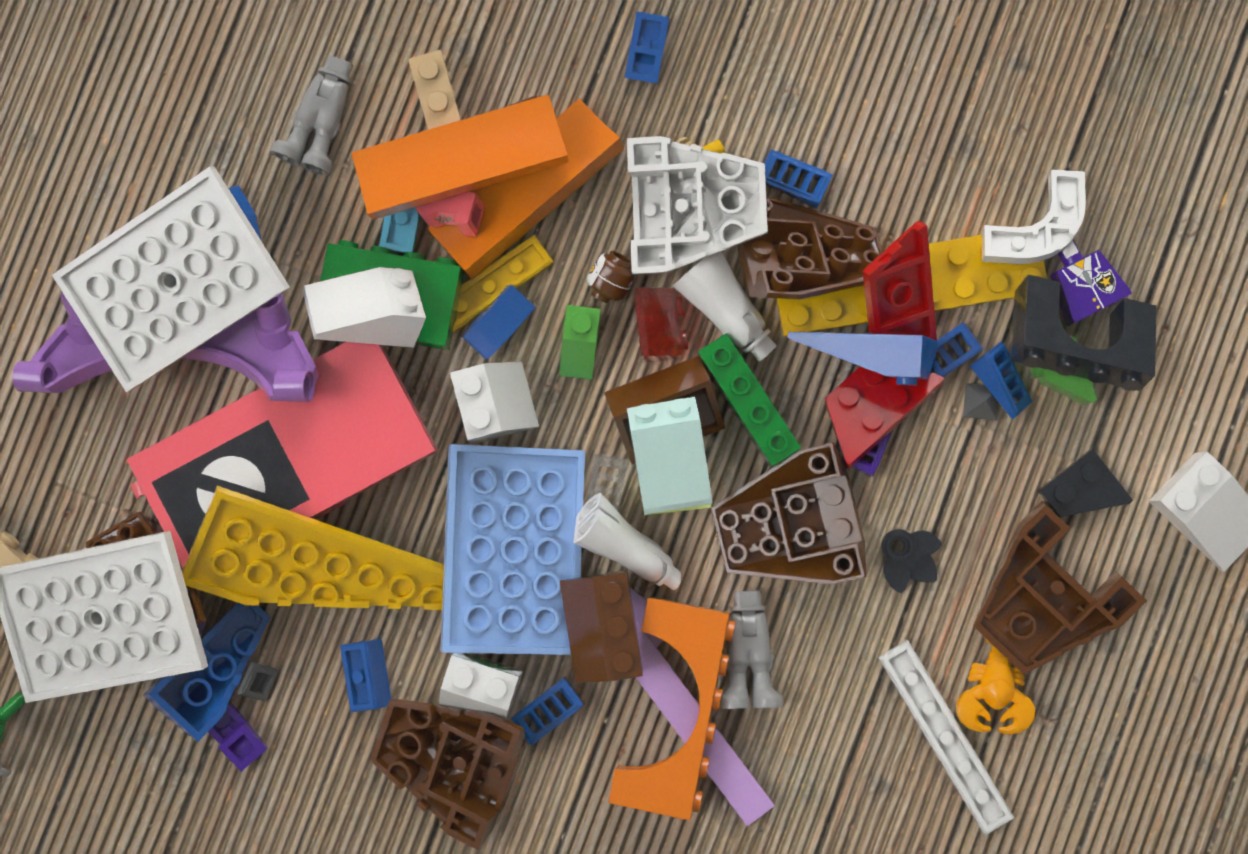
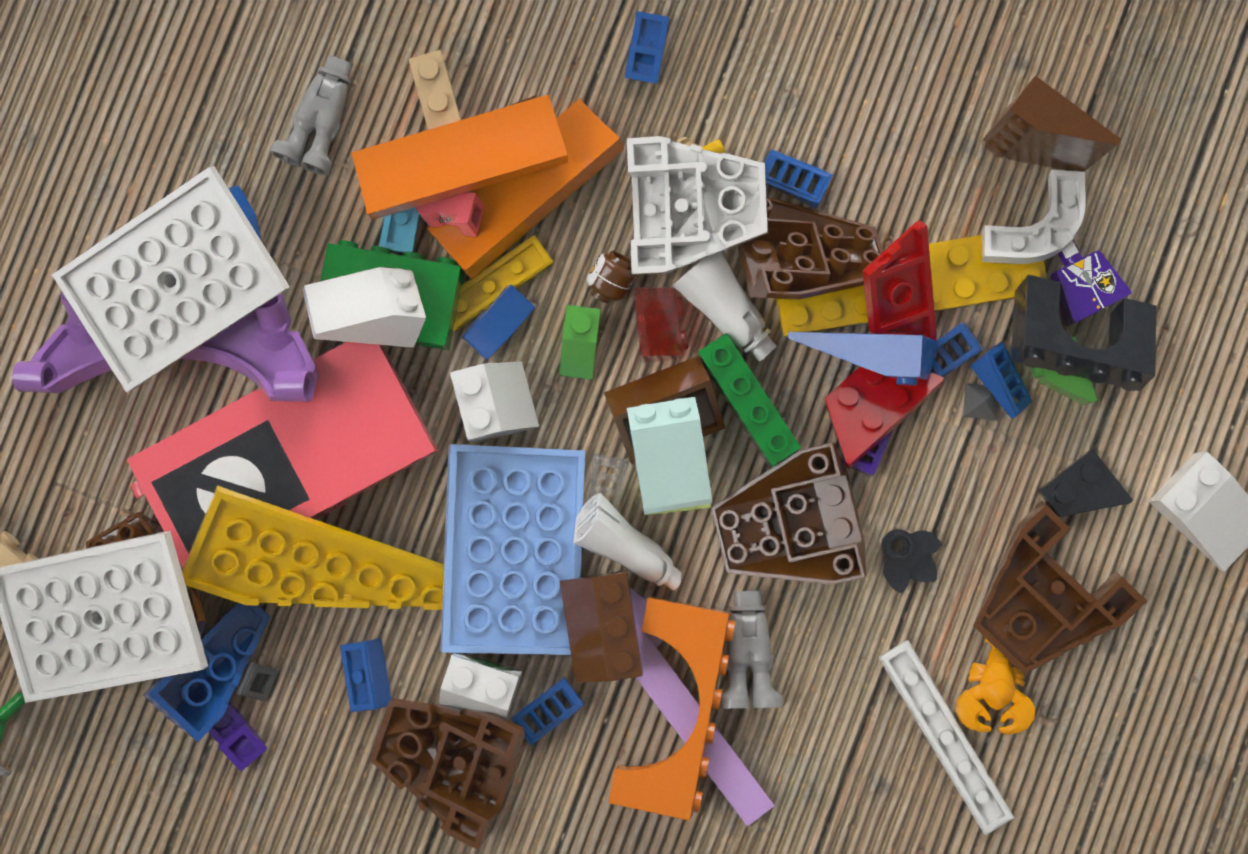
none -> reddish brown slope [982,75,1122,172]

